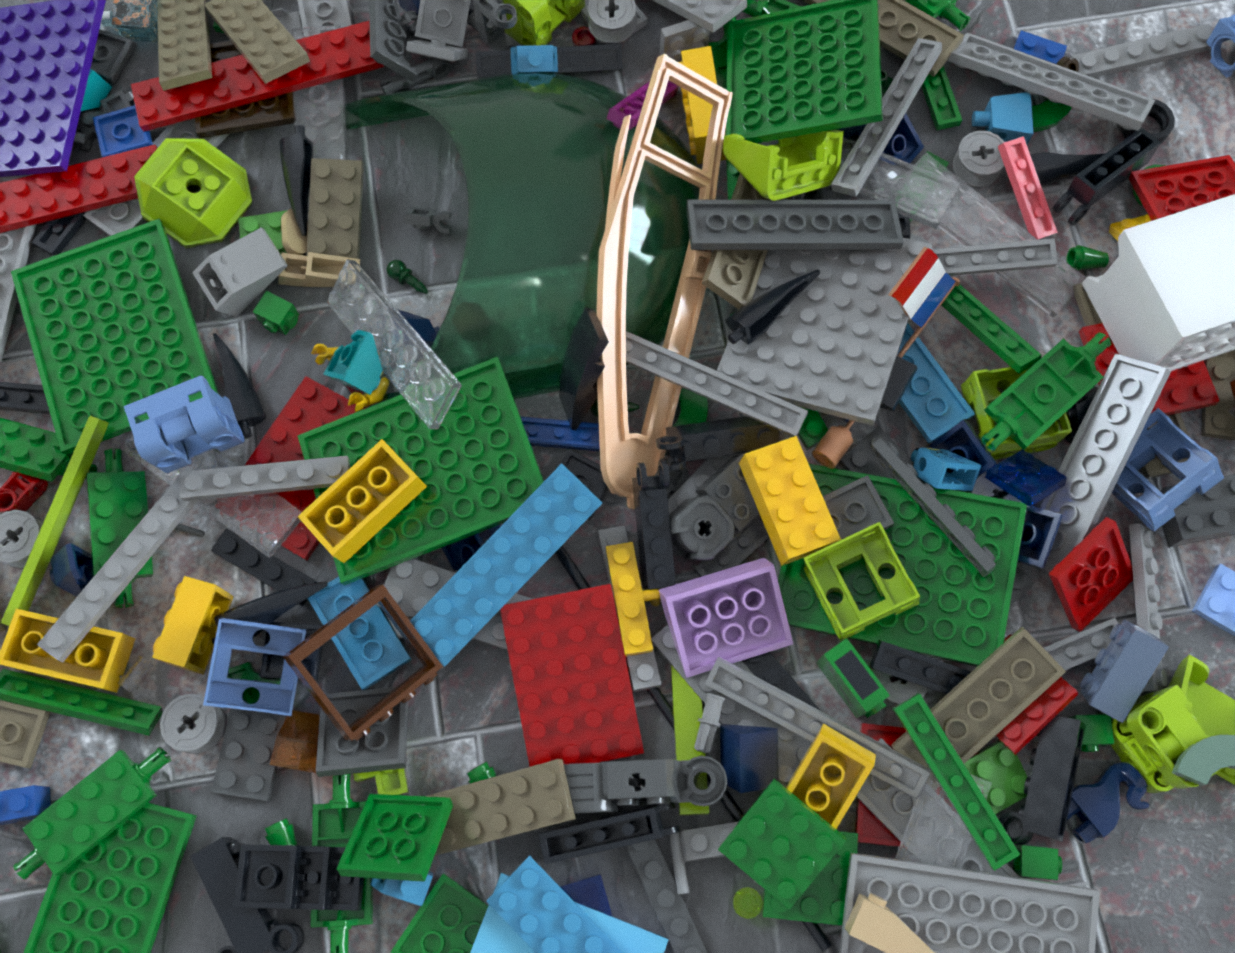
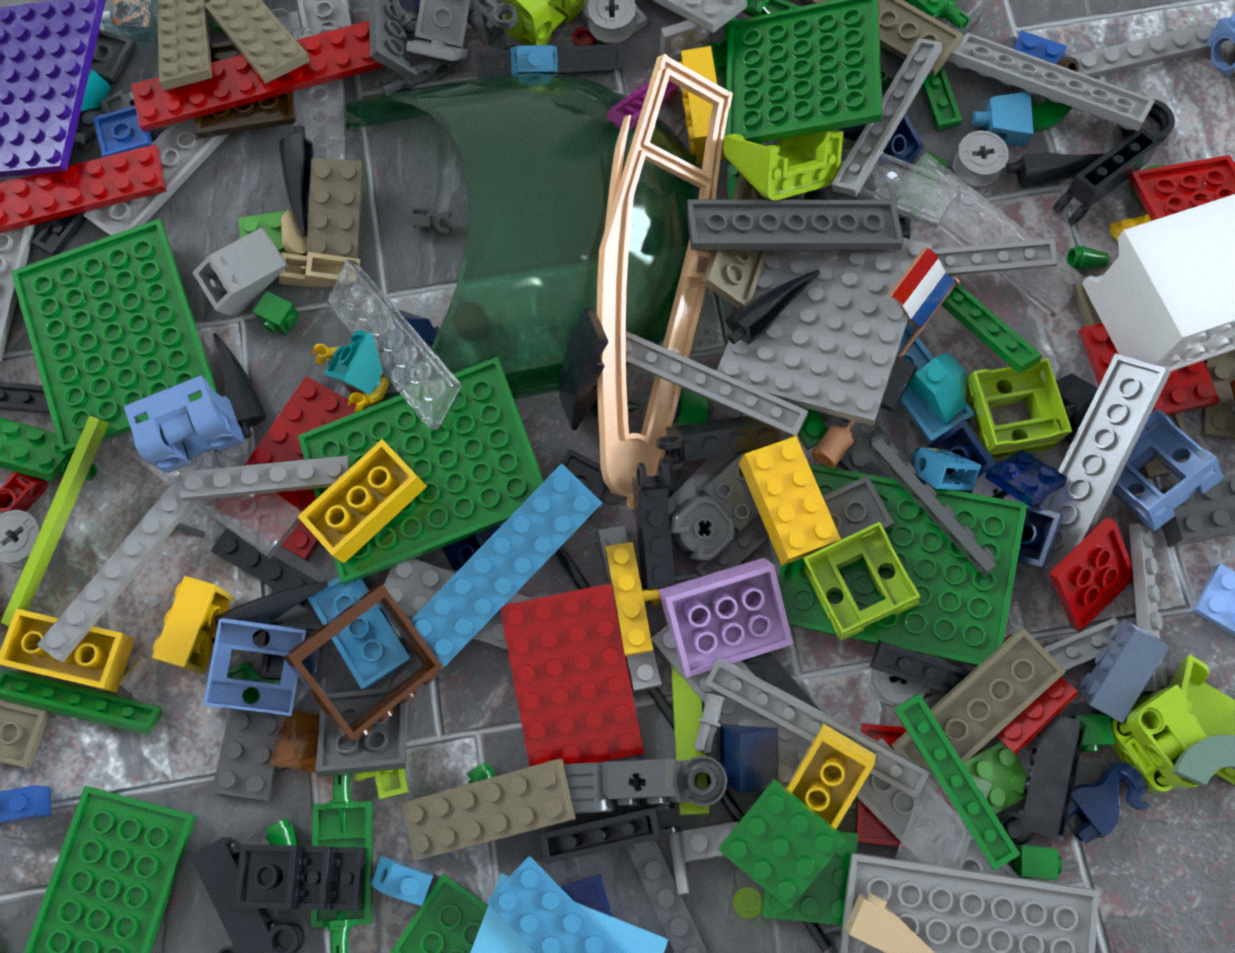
green plate [13,747,171,879] -> none
dark blue slope [50,543,93,597] -> none
green plate [86,449,153,608] -> none
lime piece [134,138,252,248] -> none
light grey piece [160,694,226,754] -> none
green plate [337,794,453,882] -> none
dark green bar [386,260,428,294] -> none
blue tile [521,416,600,452] -> none
green brick [816,638,890,719] -> none
green plate [981,332,1111,451] -> none
coral plate [998,136,1058,240] -> none
none -> teal slope [908,352,967,424]

